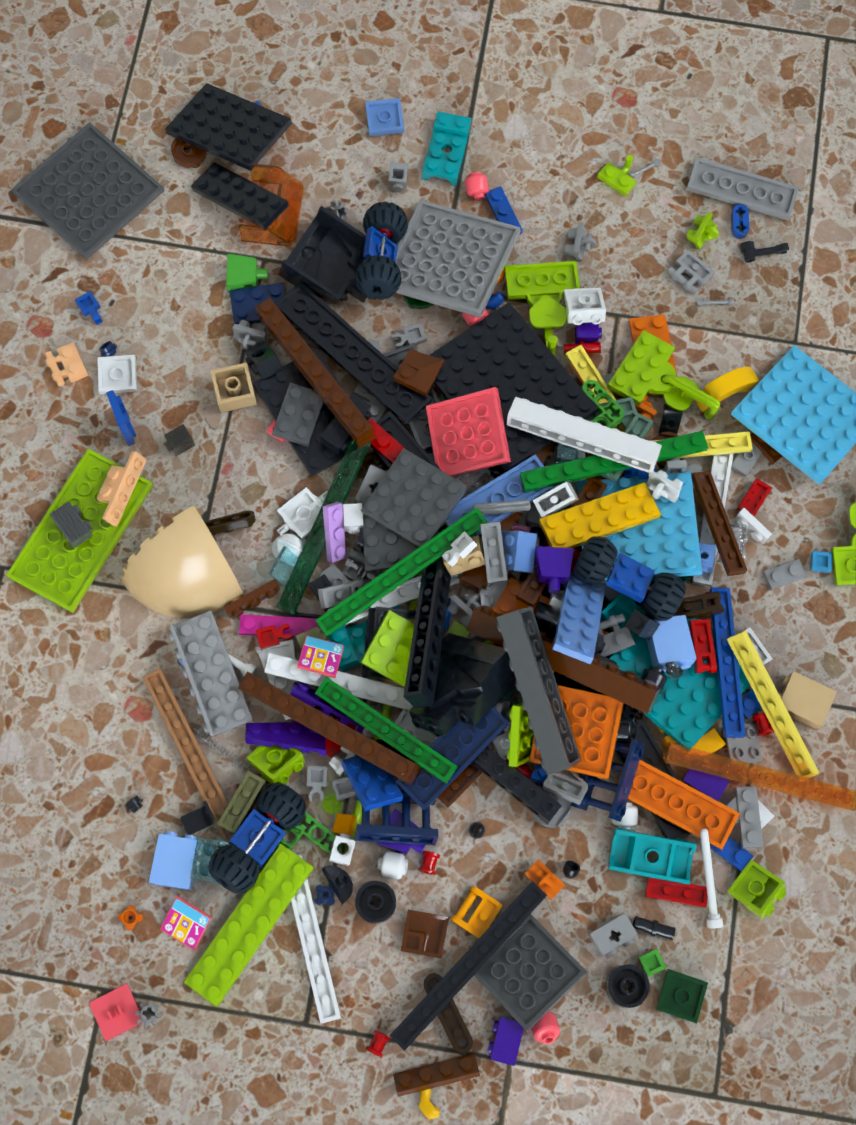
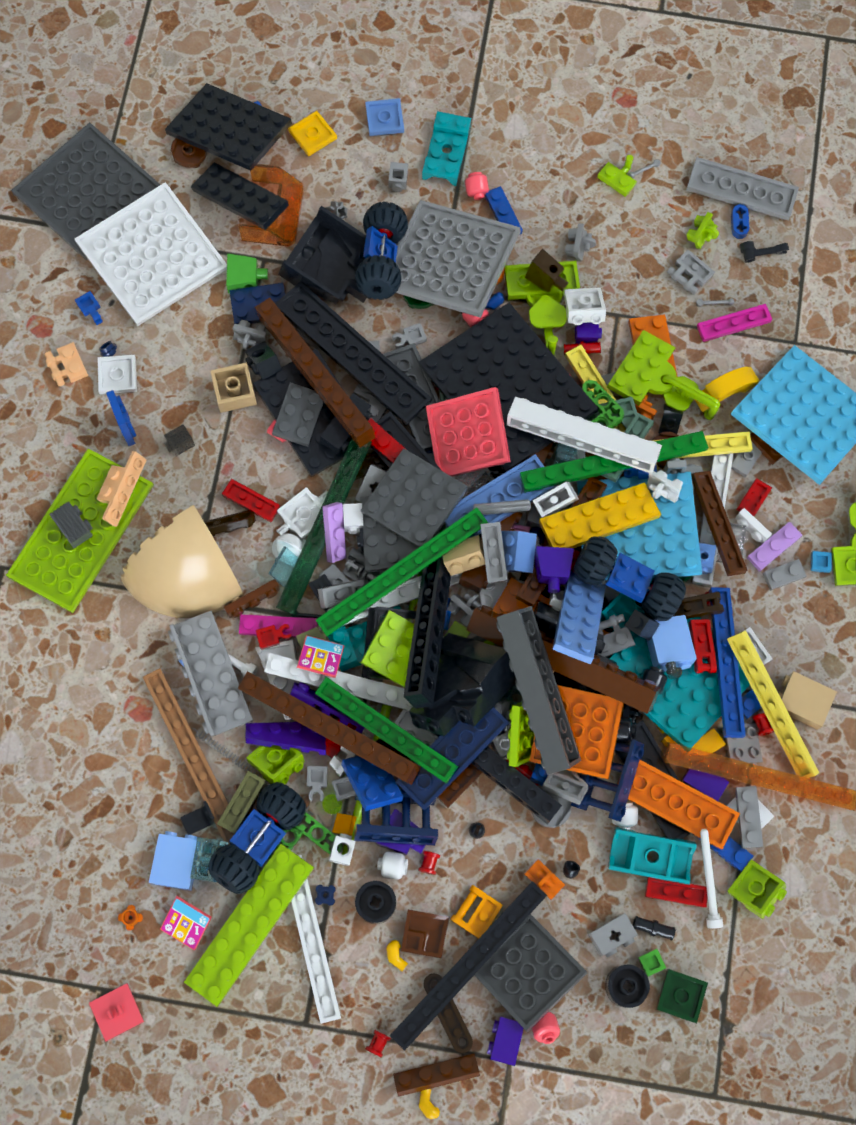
black plate [124,795,143,813] -> none
light grey gear [134,1001,161,1029] -> none
black plate [322,865,353,904] -> none
reddish brown plate [393,348,444,396] -> none
white plate [442,531,477,567] -> none
none -> white plate [75,182,227,326]
none -> red plate [222,478,281,523]
none -> yellow plate [288,111,337,157]
none -> yellow arm [386,940,408,971]
none -> dark brown torso [525,249,569,292]
none -> dark pink plate [697,304,772,342]
none -> lavender plate [747,522,803,572]

